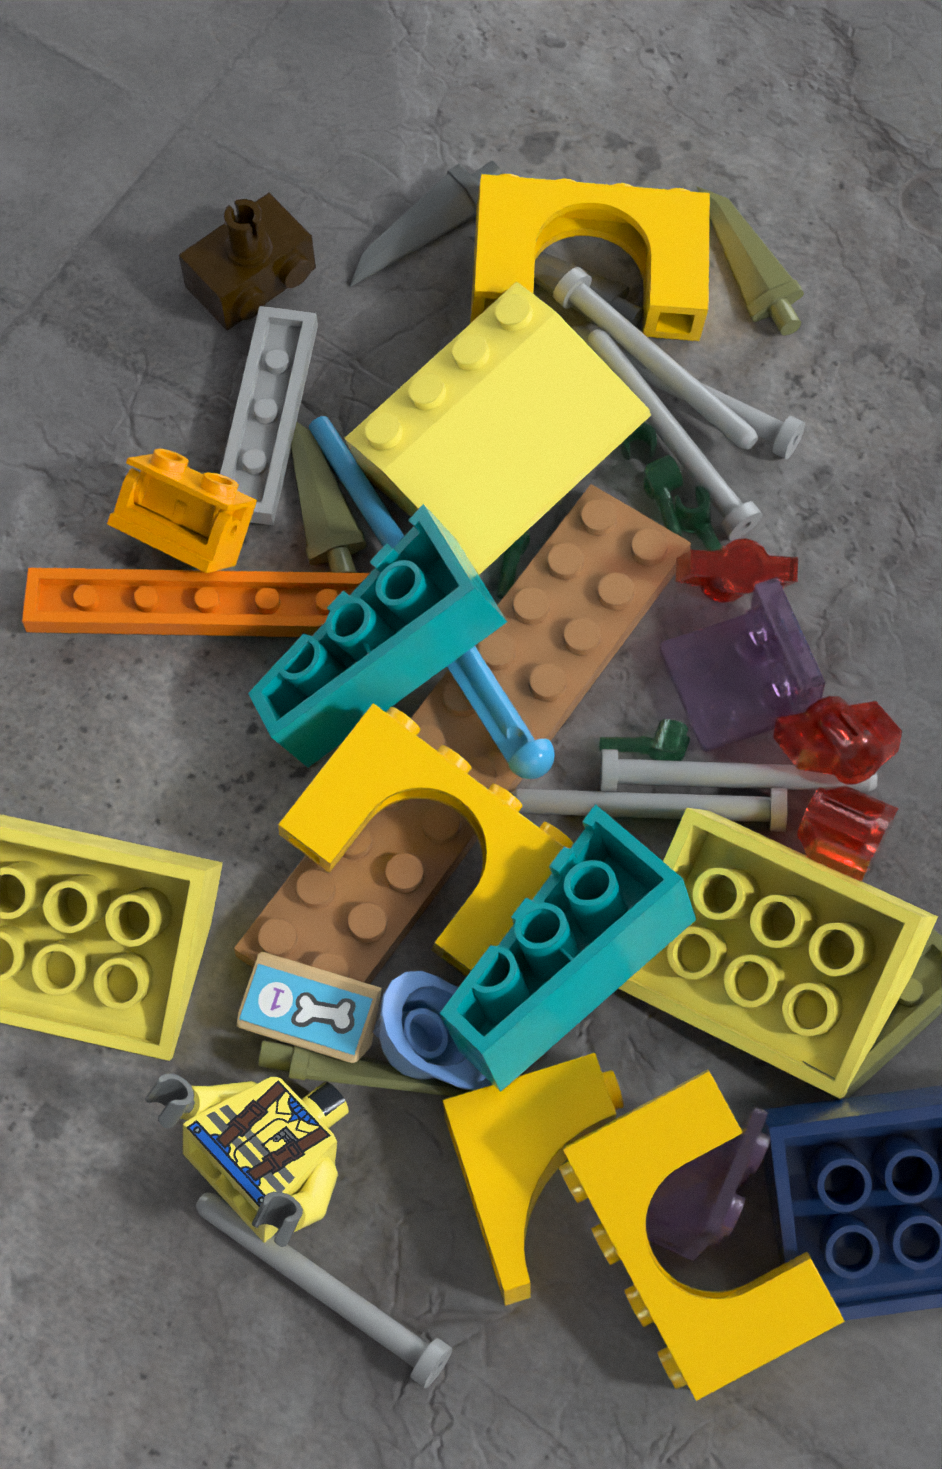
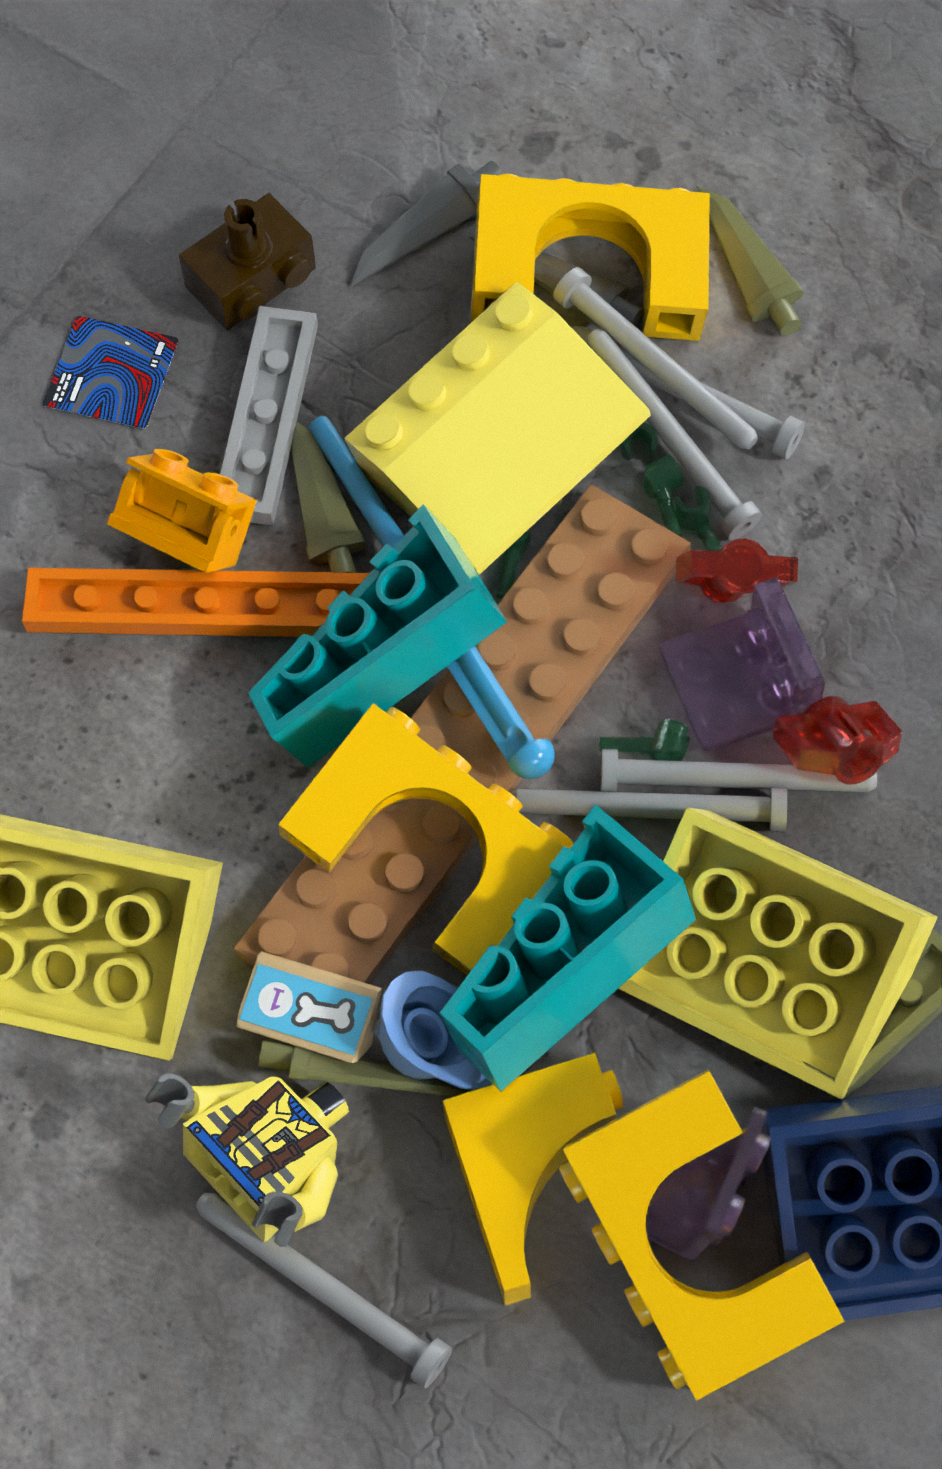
clear red piece [797,786,899,882] -> none
none -> sticker [43,316,178,429]

